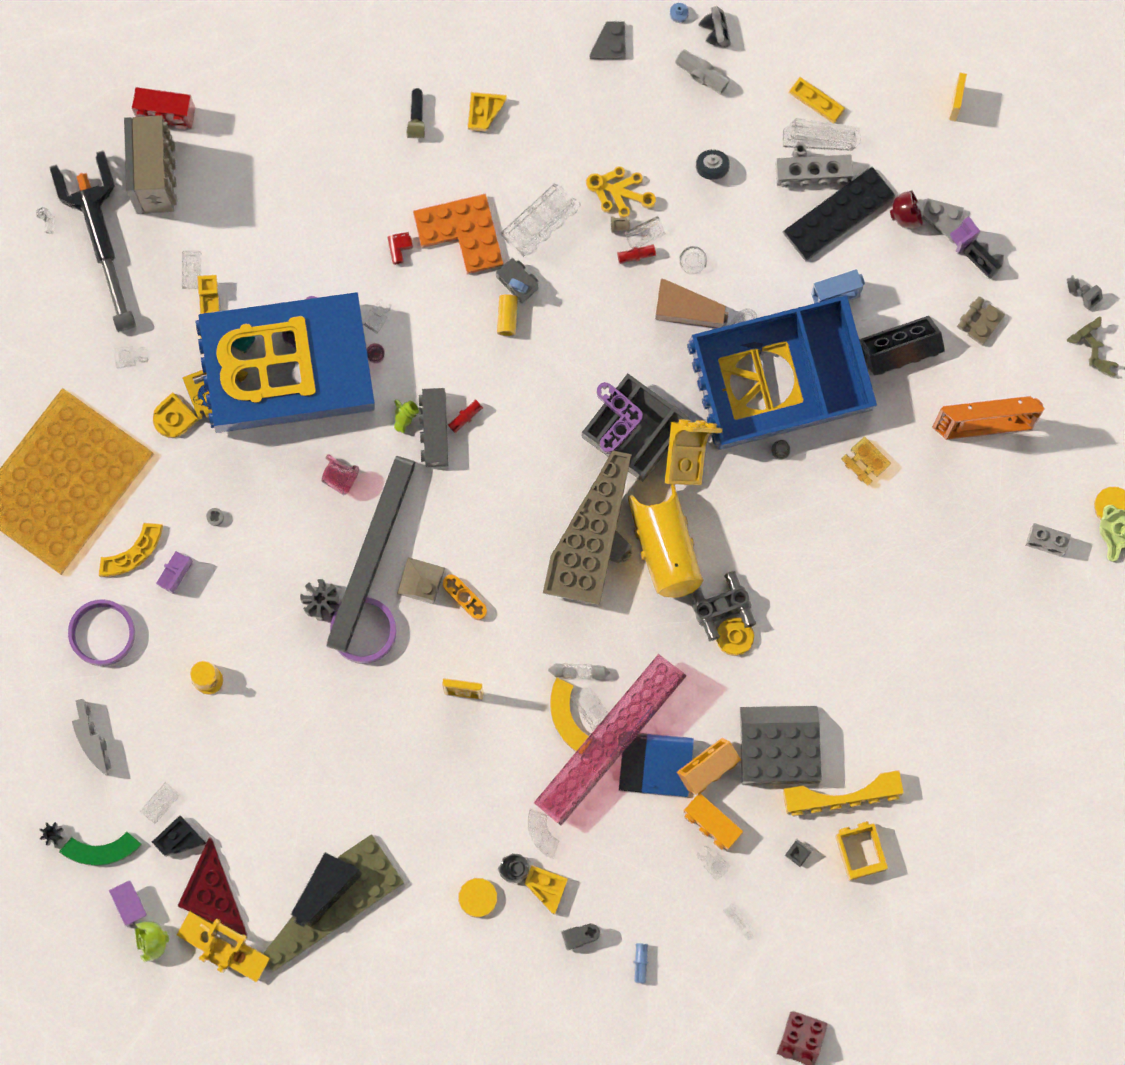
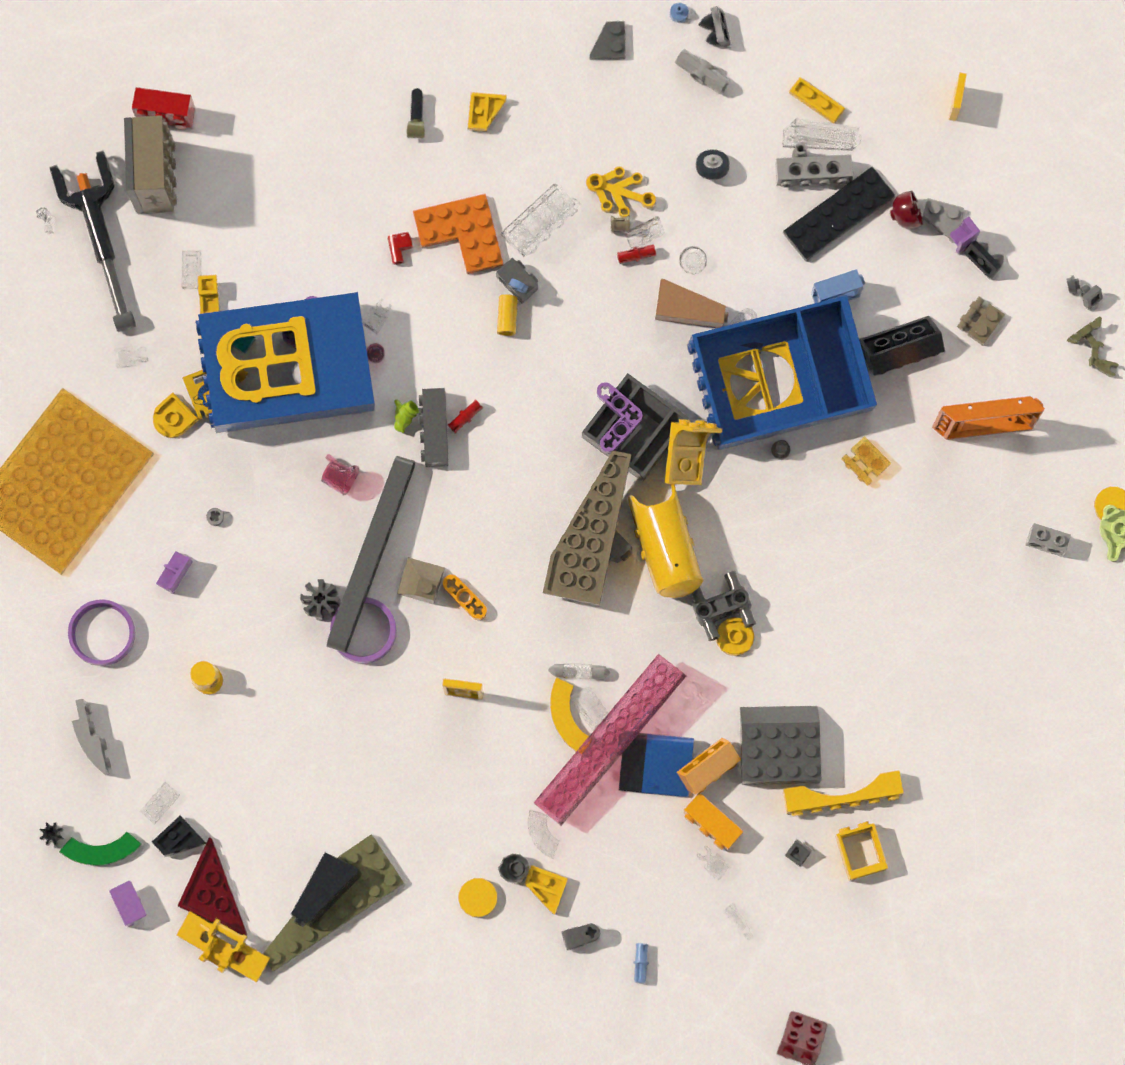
yellow tile [99,523,163,577] -> none
lime cylinder [135,921,169,962] -> none

